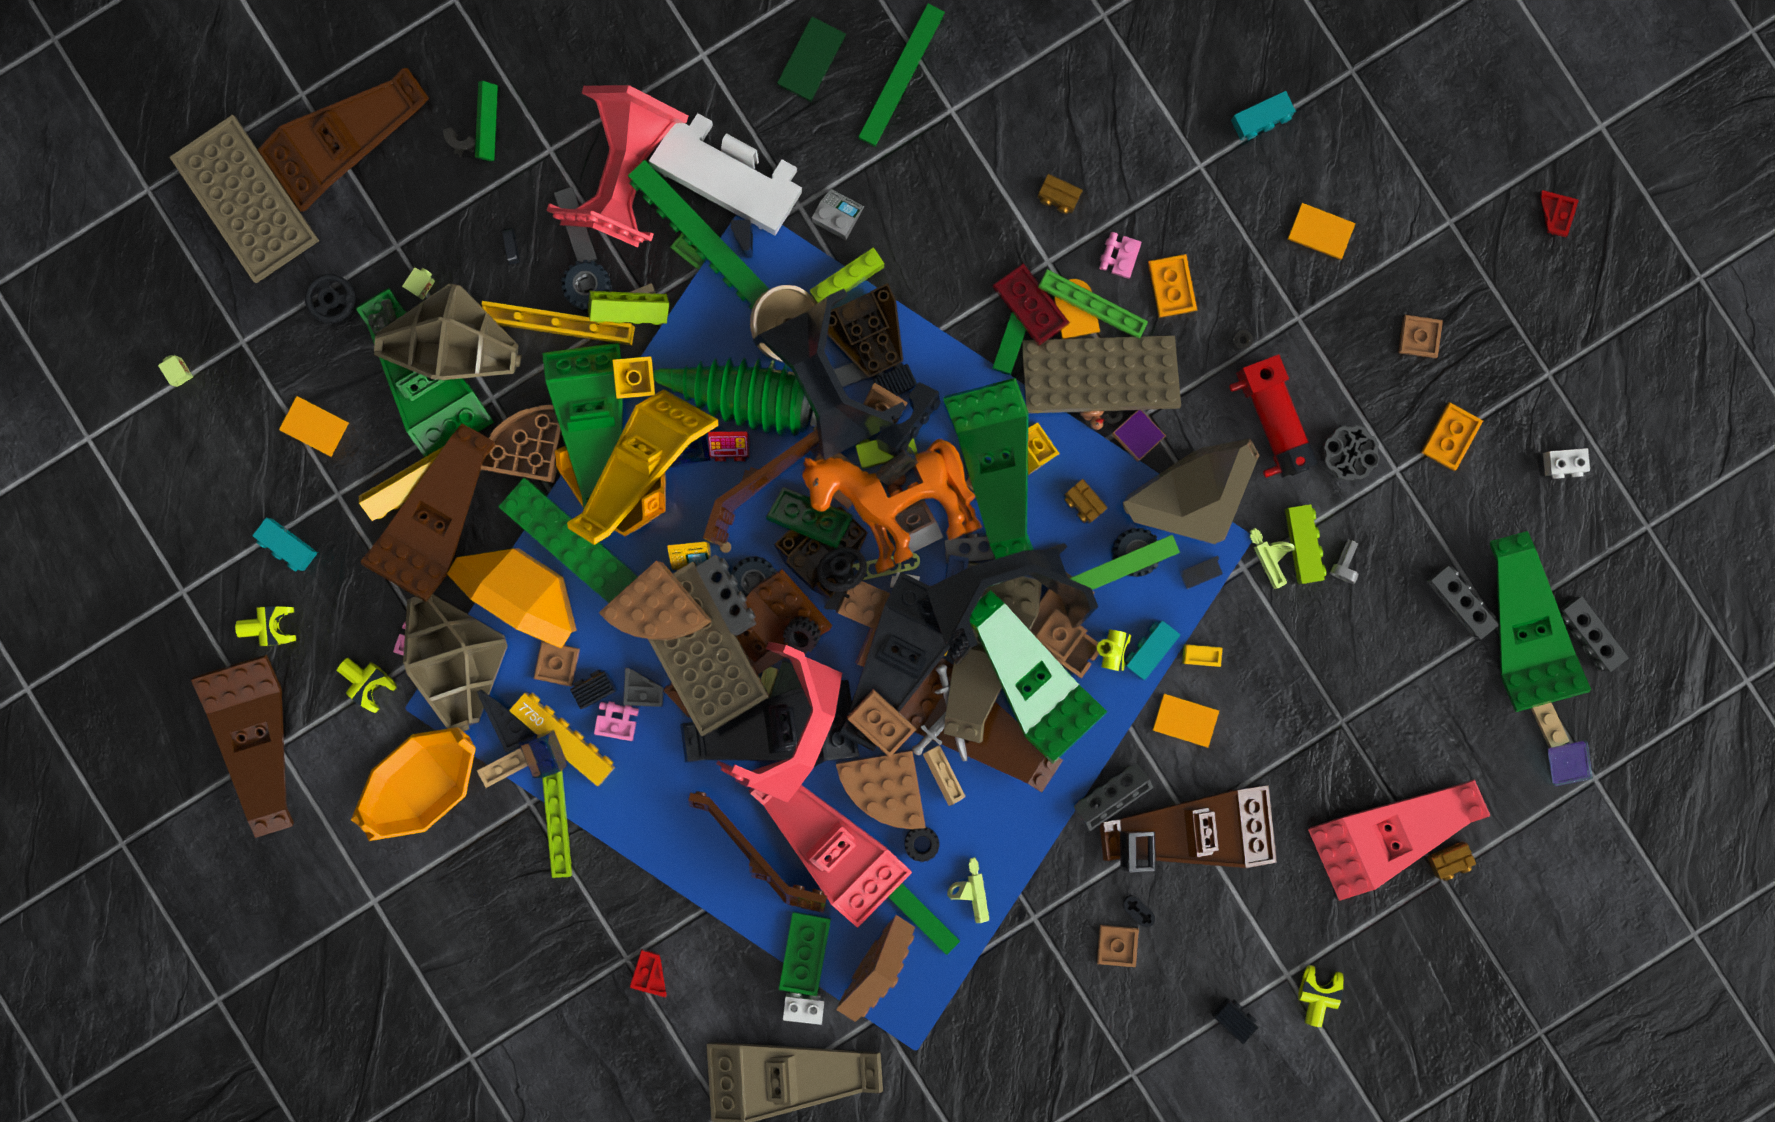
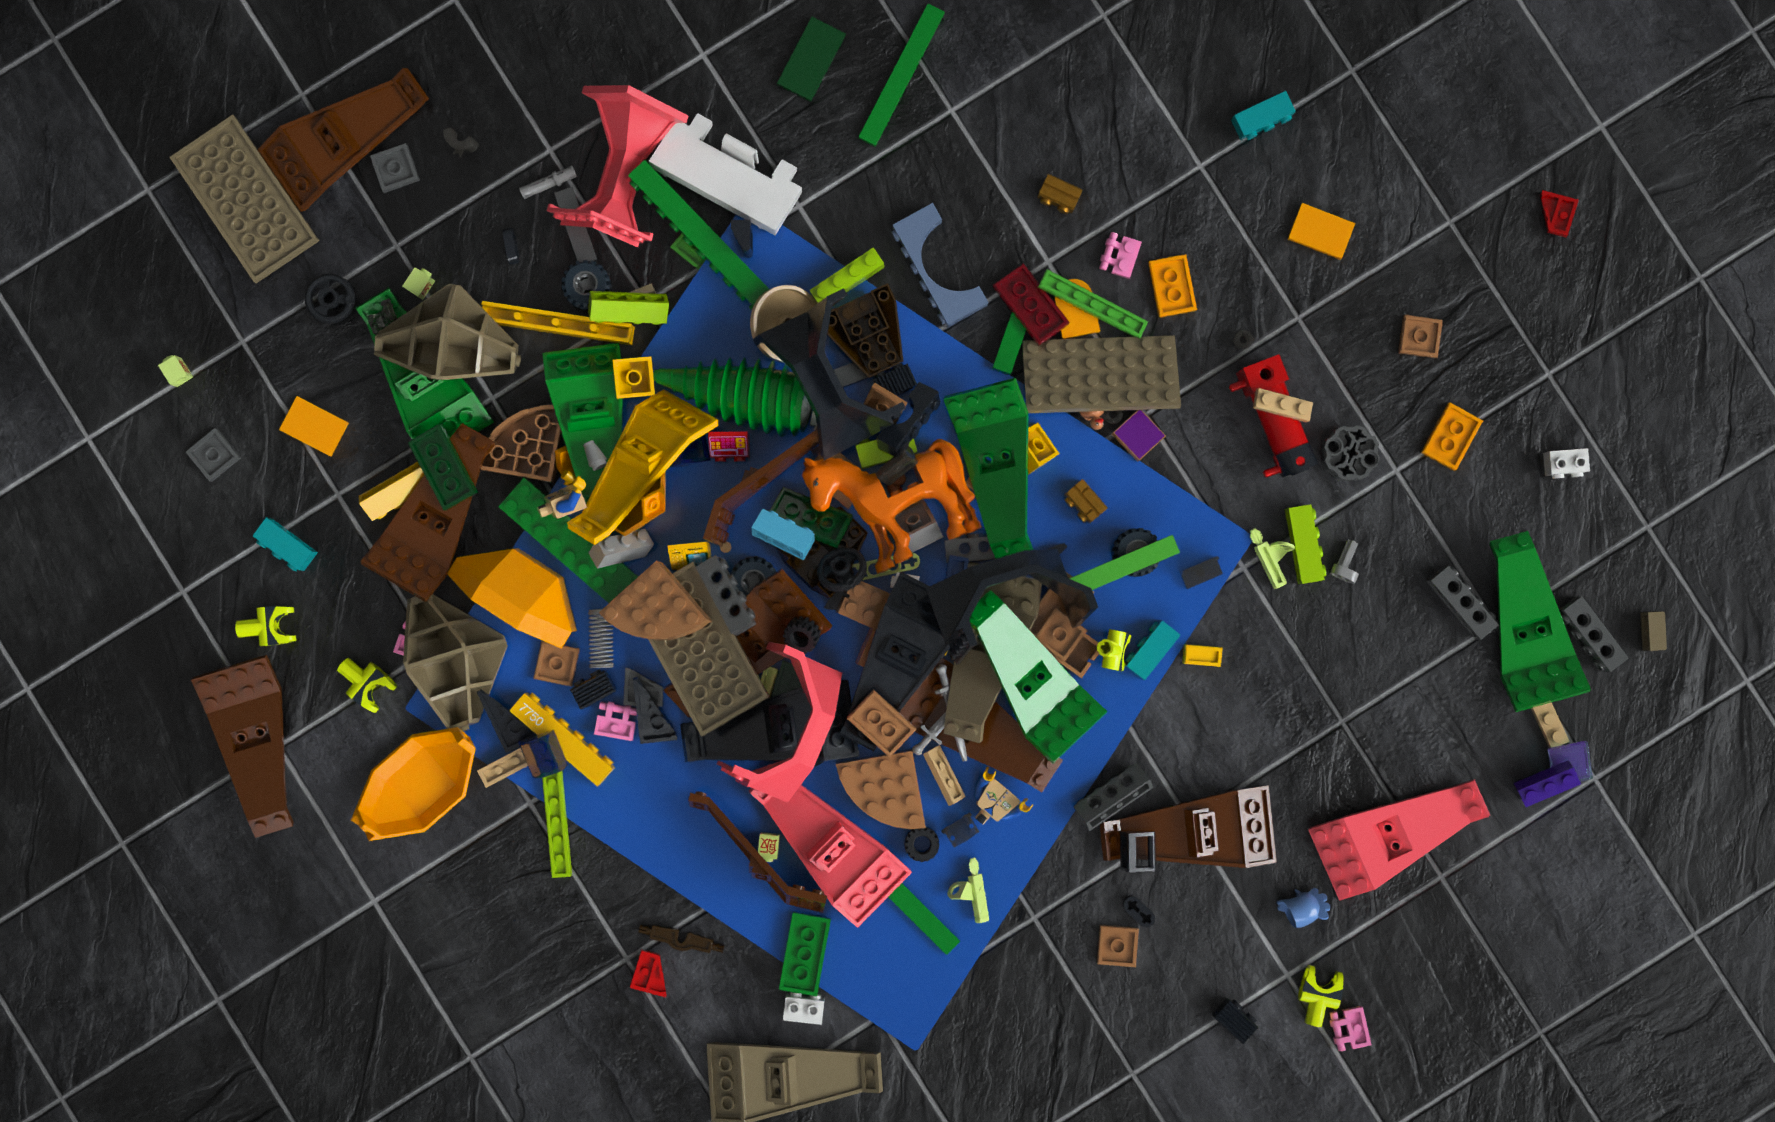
green tile [475,81,498,161] -> none
light grey slope [812,189,864,240] -> none
medium nougat brick [836,915,915,1022] -> none
dark tan panel [1123,438,1260,544] -> none
light orange tile [1152,694,1219,747] -> none
pearl gold brick [1427,841,1476,881] -> none
none -> dark grey tile [186,428,241,482]
none -> dark grey tile [370,143,420,193]
none -> dark green tile [408,424,478,511]
none -> light grey pin [519,165,577,199]
none -> torso [537,470,587,519]
none -> light grey cone [583,440,607,471]
none -> light grey piece [588,609,614,668]
none -> light grey brick [589,528,654,569]
none -> black wing [633,677,677,744]
none -> dark brown piece [638,925,725,953]
none -> medium azure brick [751,509,815,560]
none -> yellowish green brick [758,832,780,862]
none -> sand blue arch [891,203,988,328]
none -> clear smoke piece [941,812,980,848]
none -> torso [974,767,1033,825]
none -> tan plate [1253,388,1313,422]
none -> medium blue piece [1277,888,1331,928]
none -> bright pink plate [1329,1006,1372,1051]
none -> dark purple brick [1513,760,1581,807]
none -> dark tan panel [1640,612,1667,651]

